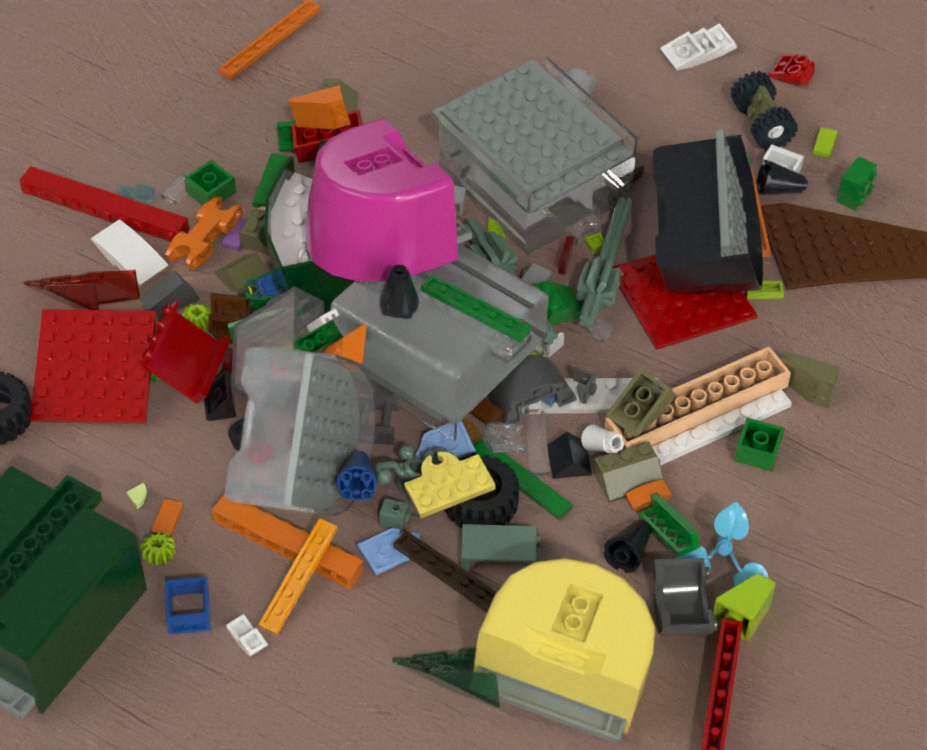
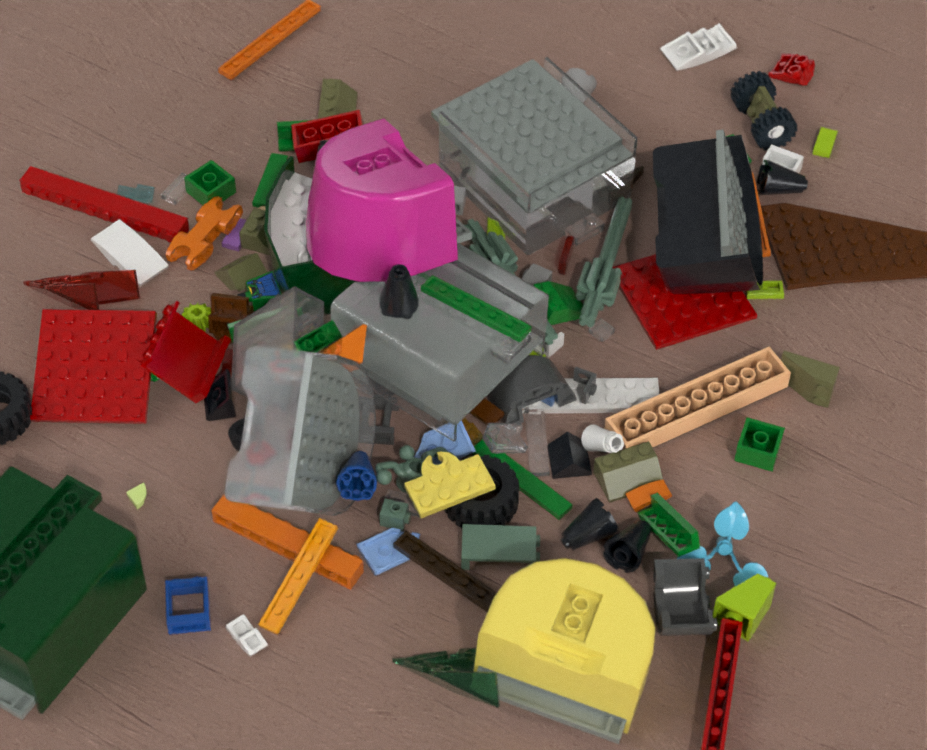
dark grey slope [140,271,200,318] -> none
lime gear [140,531,176,567] -> none
orange tile [151,499,184,538] -> none
orange slope [288,85,350,129] -> none
white tile [307,308,339,332] -> none
lime tile [584,232,605,254] -> none
olive slope [605,368,676,437] -> none
white plate [652,389,792,466] -> none
green brick [836,156,878,211] -> none
none -> black cone [560,498,619,550]

